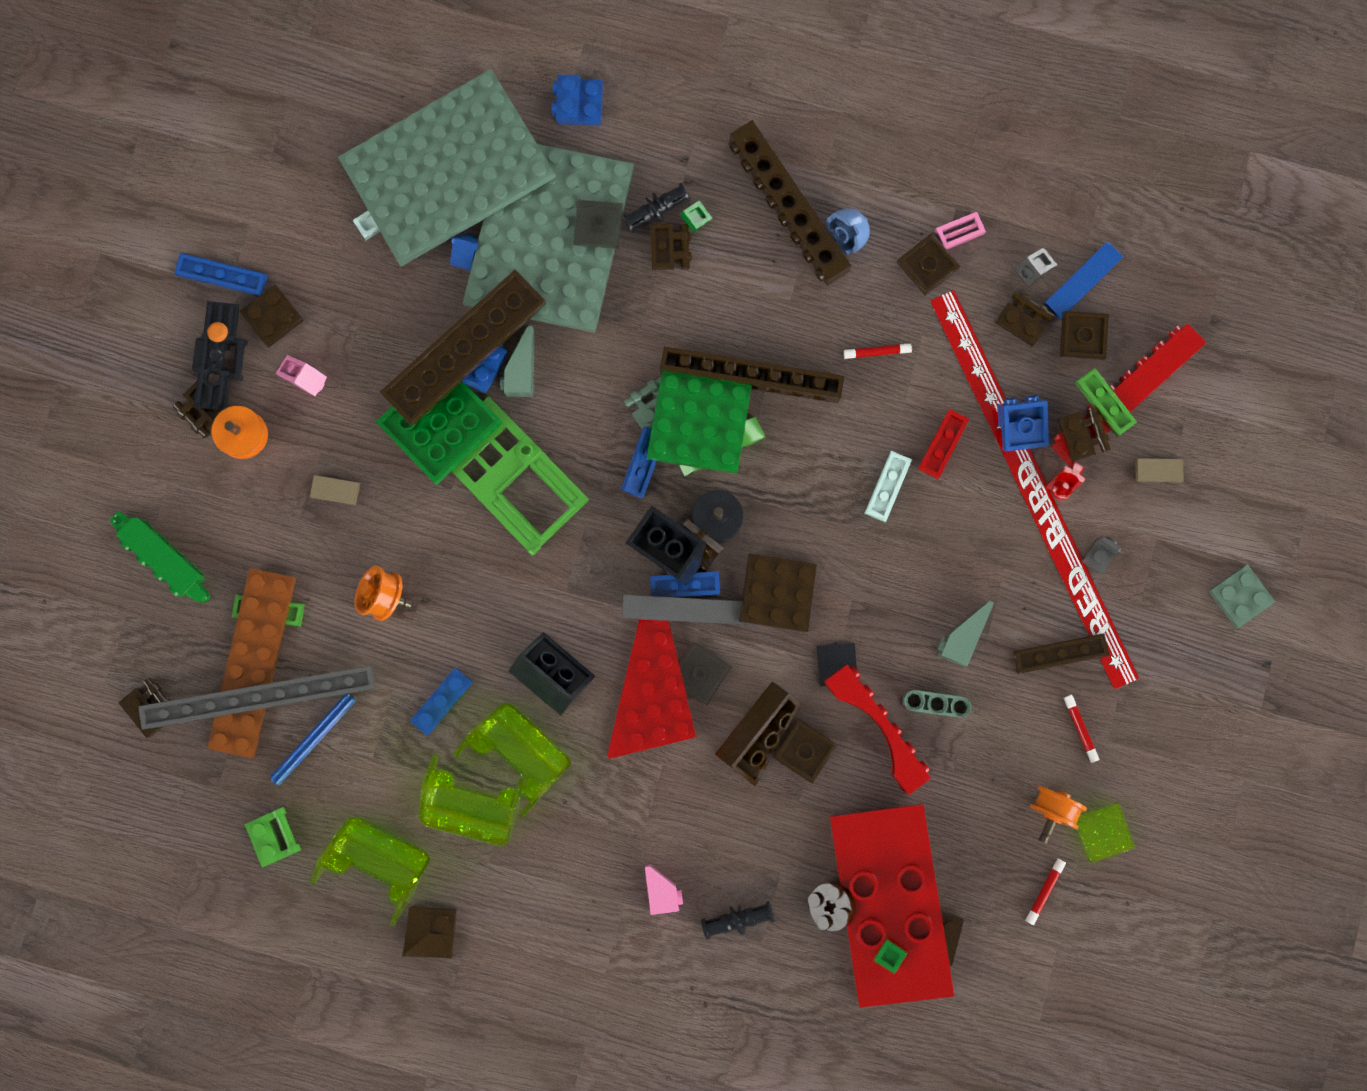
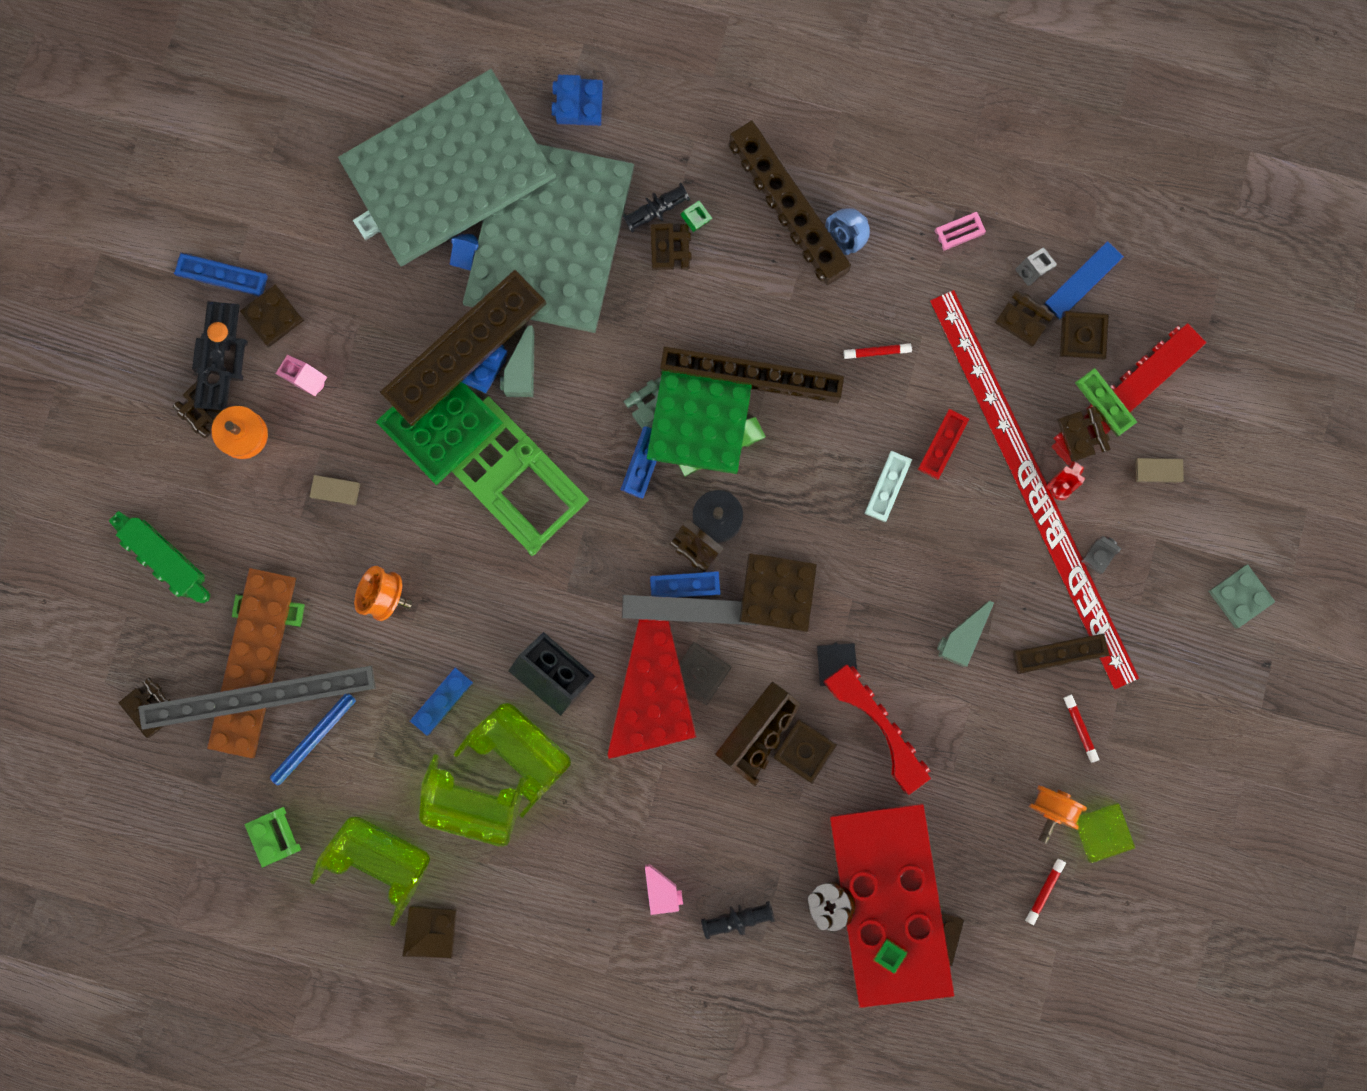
clear smoke plate [574,200,623,249] -> none
black slope [626,505,706,586] -> none
dark brown plate [897,233,961,296] -> none
sand green beam [901,690,972,718] -> none
blue plate [997,395,1049,451] -> none

